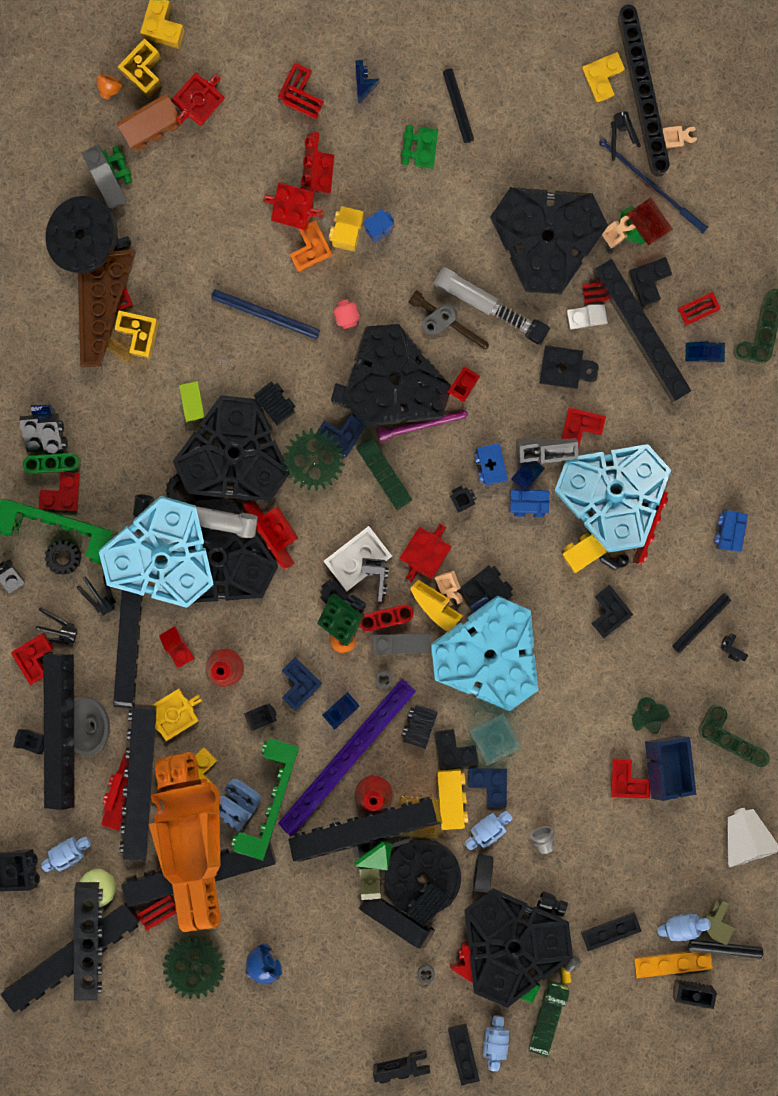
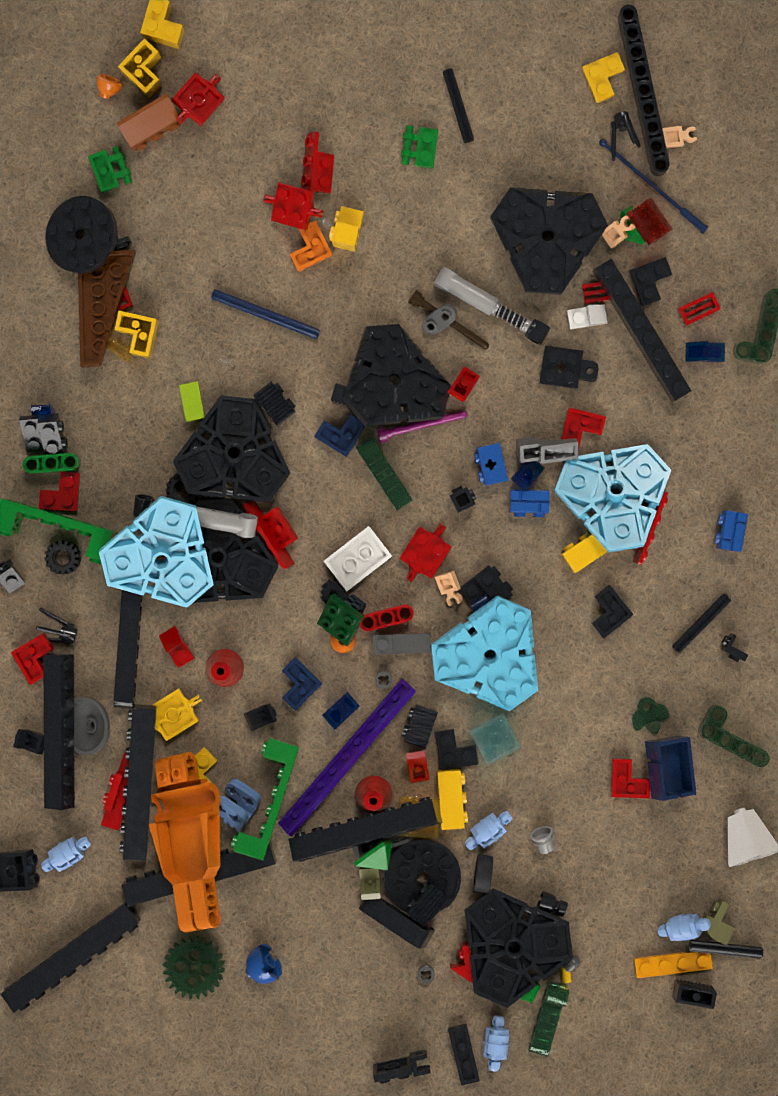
black brick [74,882,103,1001] -> none
black plant [77,576,116,616] -> none
yellowish green cylinder [79,869,116,907] -> none
dark grey slope [81,144,127,210] -> none
red tile [137,895,177,931] -> none
red tile [278,62,312,105] -> none
red tile [281,85,324,120] -> none
clear green gear [283,428,345,491] -> none
coral head [333,299,360,329] -> none
clear blue slope [355,60,380,103] -> none
bracket [361,558,389,602] -> none
blue brick [364,209,394,243] -> none
yellow slope [410,580,463,632] -> none
dark blue plate [468,768,507,807] -> none
black plate [581,912,642,952] -> none
black arm [599,553,629,570] -> none
none -> red slope [406,751,430,783]

